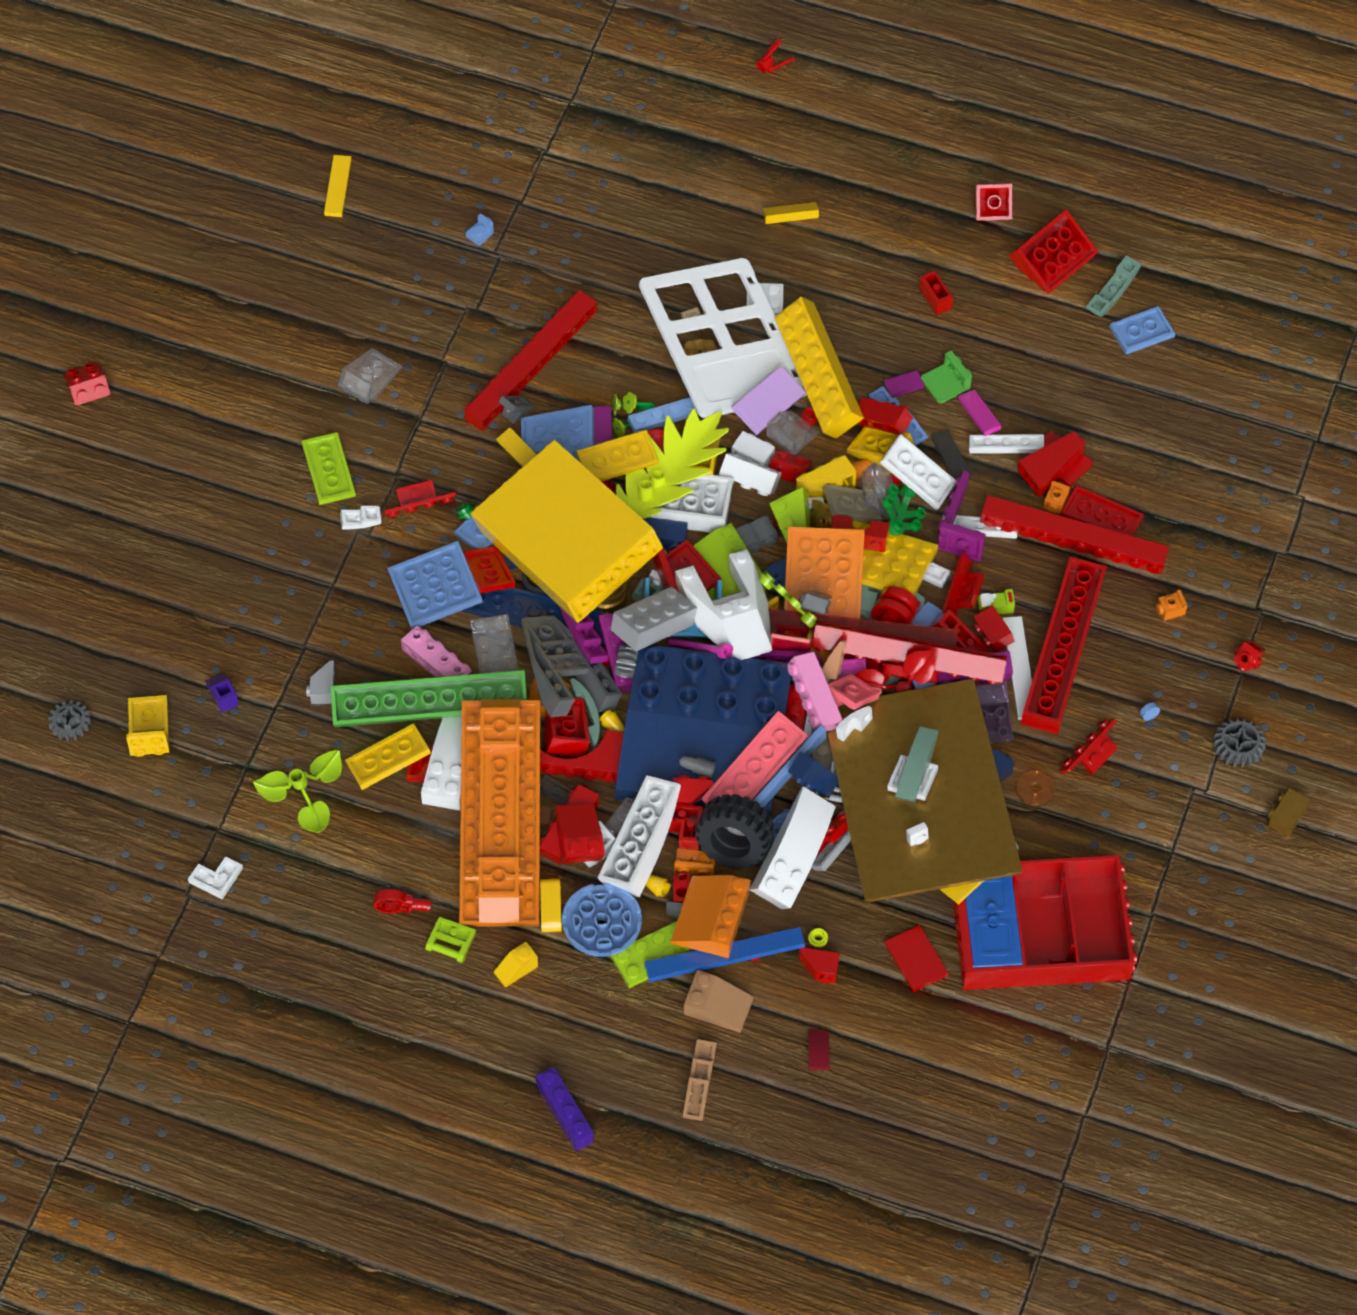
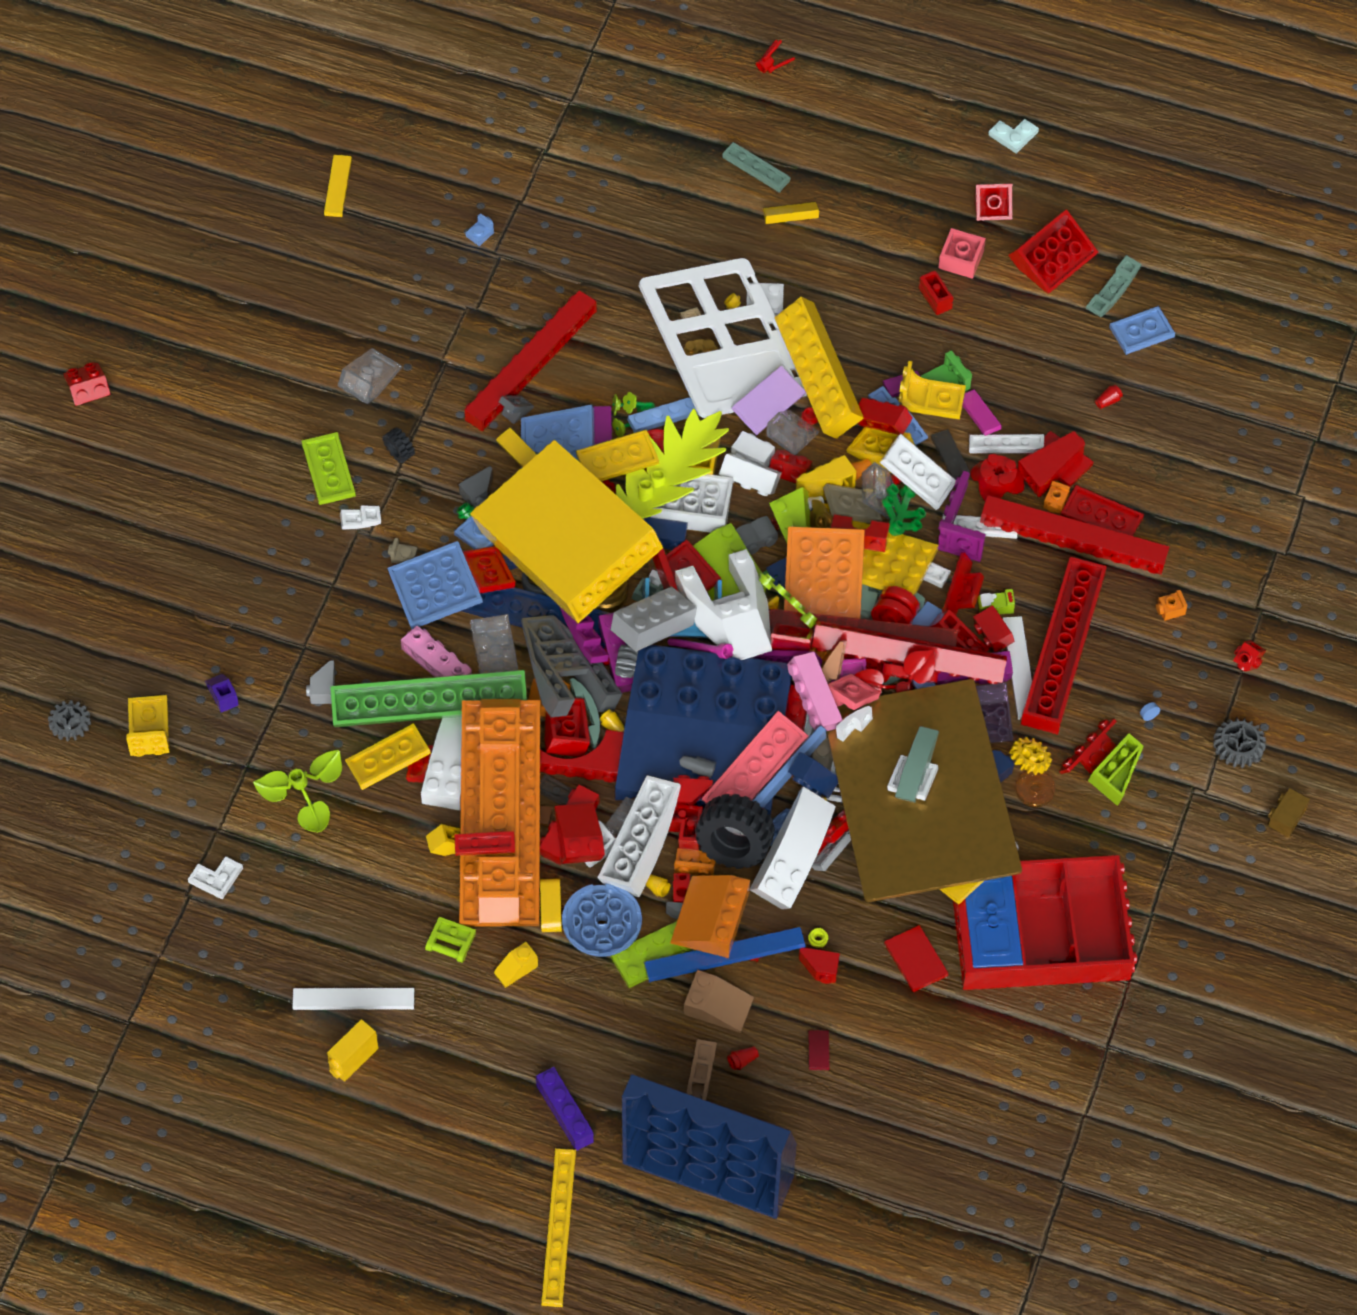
red pin [374,889,431,914] -> none
red bracket [383,480,457,518] -> none
dark grey brick [800,589,832,615] -> none
white plate [906,822,929,846] -> none
none -> white tile [293,988,415,1010]
none -> yellow brick [327,1019,378,1082]
none -> black tyre [382,427,415,463]
none -> dark tan bracket [388,538,418,564]
none -> yellow slope [426,824,460,856]
none -> red plate [454,831,515,856]
none -> dark grey slope [459,466,493,508]
none -> yellow tile [542,1148,576,1307]
none -> dark blue piece [622,1074,797,1219]
none -> sand green plate [723,142,790,193]
none -> yellow plate [724,293,741,309]
none -> red cone [727,1046,759,1070]
none -> yellow bracket [899,361,966,419]
none -> coral brick [939,228,986,279]
none -> red brick [970,454,1024,502]
none -> light aqua plate [989,119,1039,154]
none -> yellow gear [1010,737,1052,775]
none -> lime wedge [1088,734,1144,806]
none -> red cone [1095,384,1123,409]

